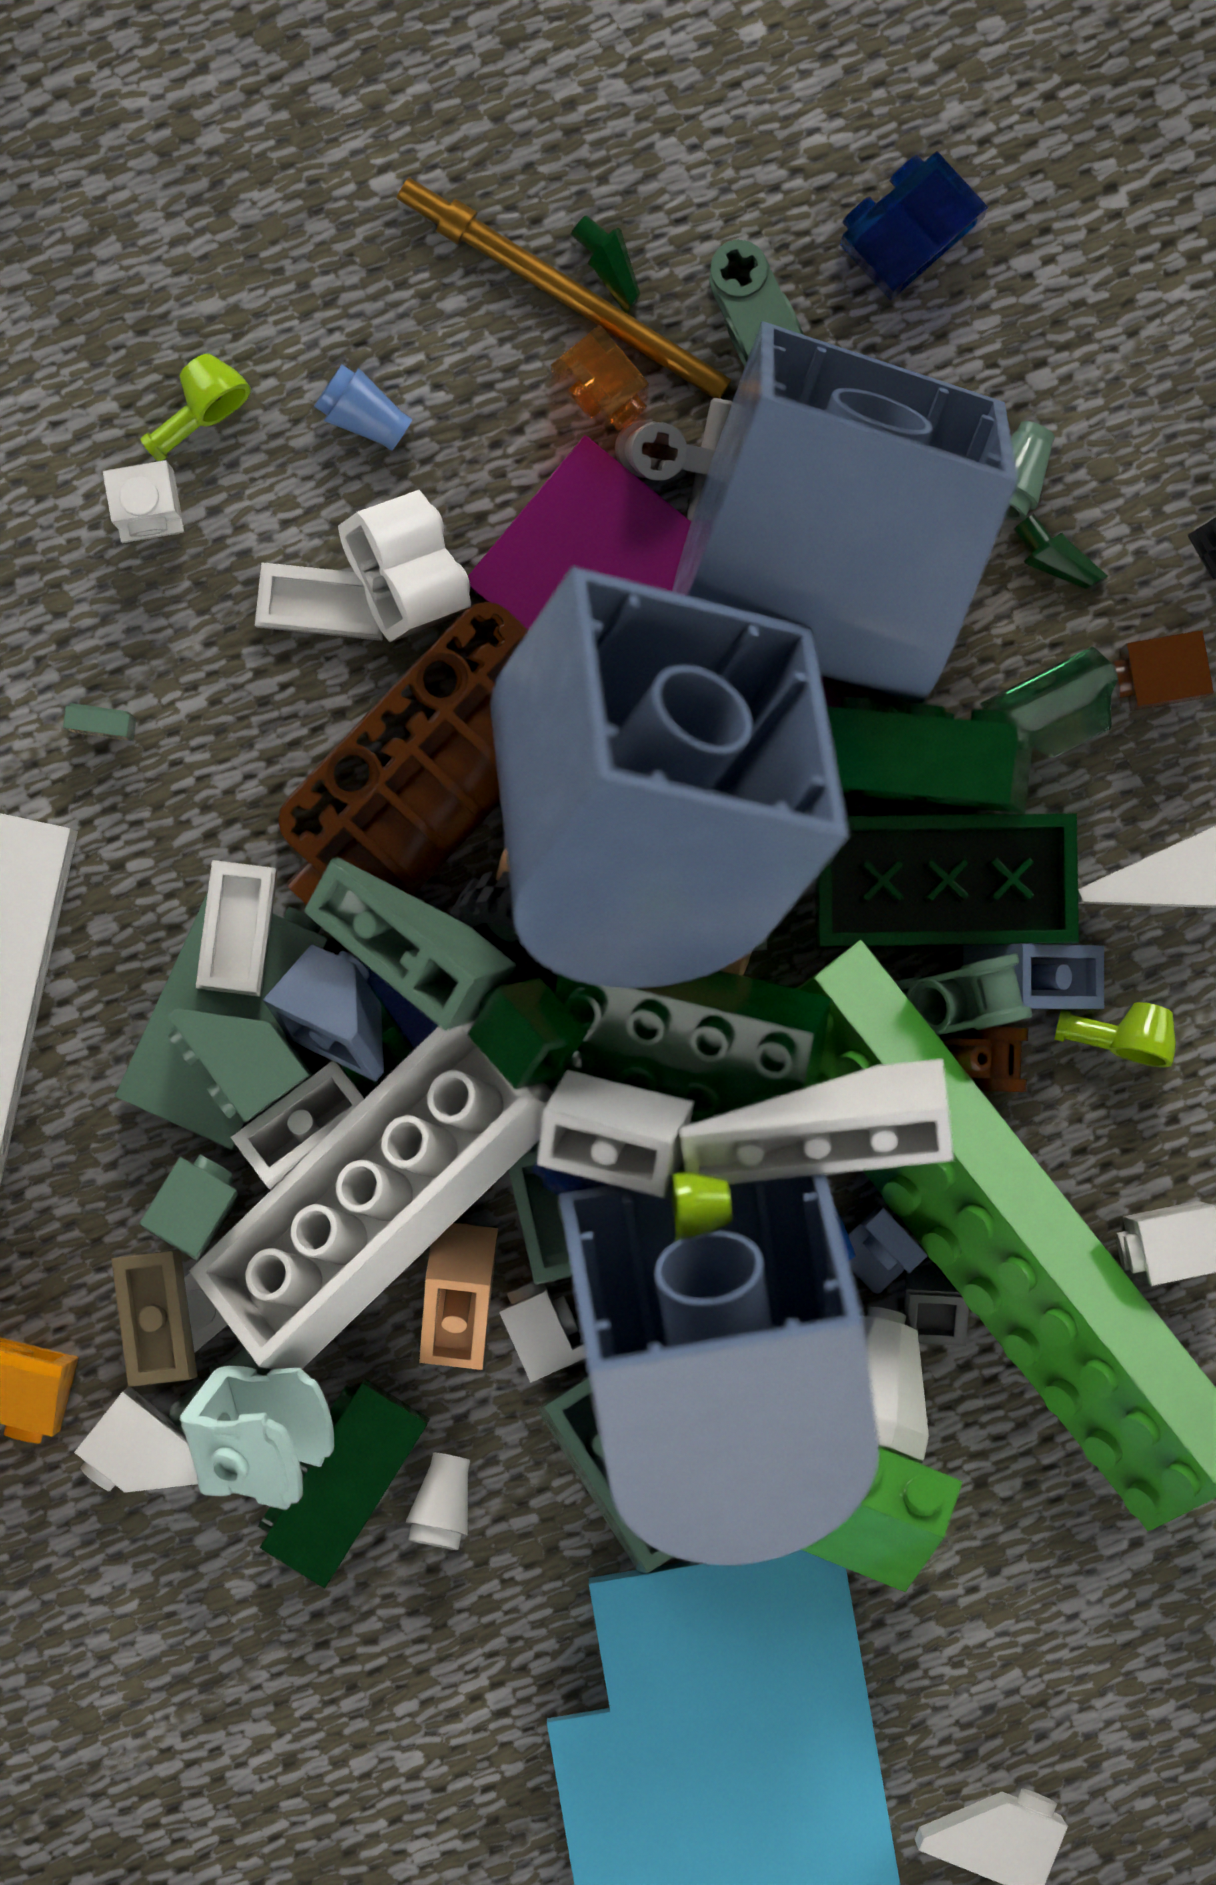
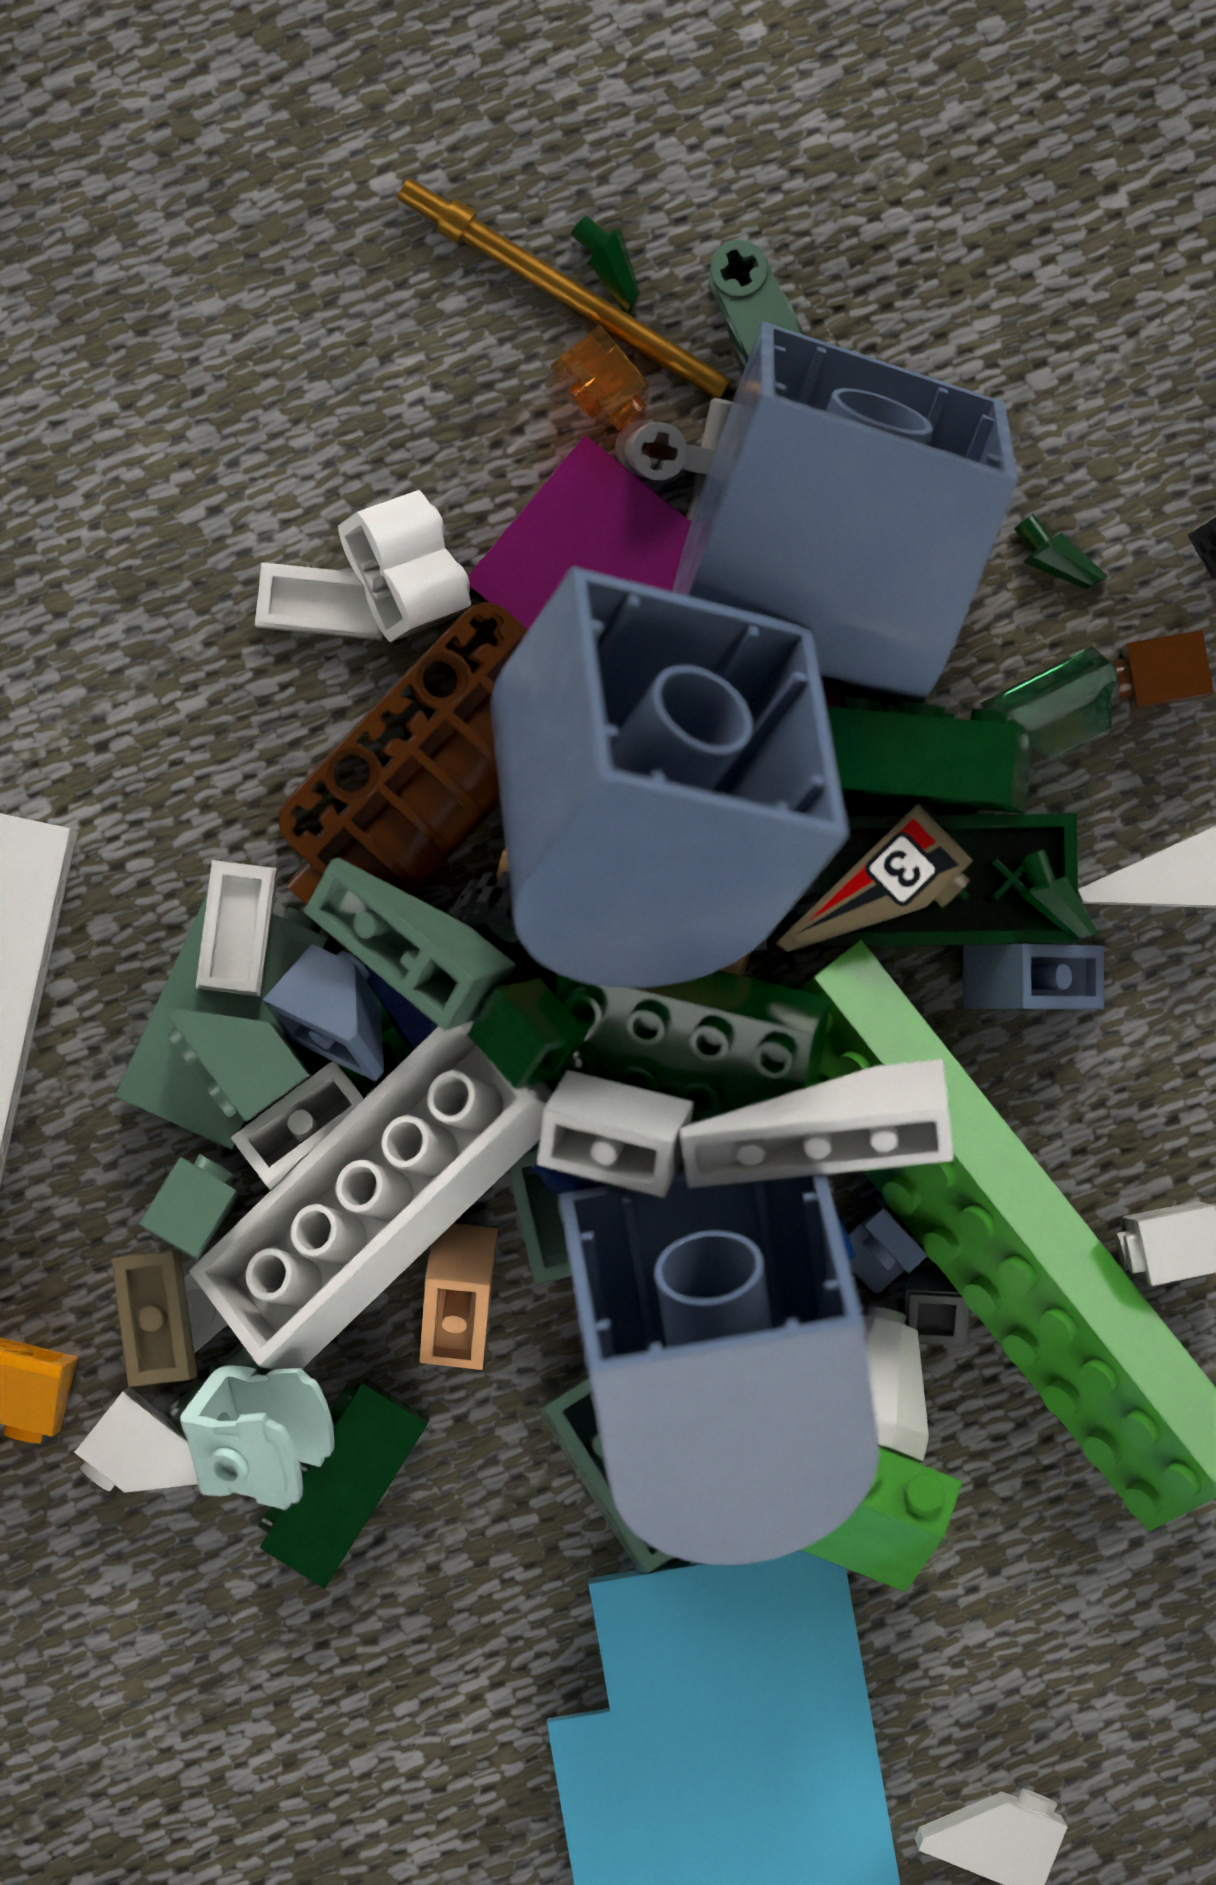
sand green tile [63,703,137,741] -> none
white brick [103,460,184,543] -> none
lime bar [140,353,251,461] -> none
medium blue cone [314,364,413,451] -> none
white cone [405,1452,470,1550] -> none
white brick [499,1280,587,1383] -> none
lime bar [671,1173,732,1242] -> none
clear blue brick [840,151,989,301] -> none
sand green piece [895,953,1033,1035] -> none
reddish brown piece [939,1027,1029,1092] -> none
sand green cone [1004,421,1055,521] -> none
lime bar [1054,1002,1176,1067] -> none
none -> slope [775,805,973,953]
none -> dark green bar [1020,850,1099,939]

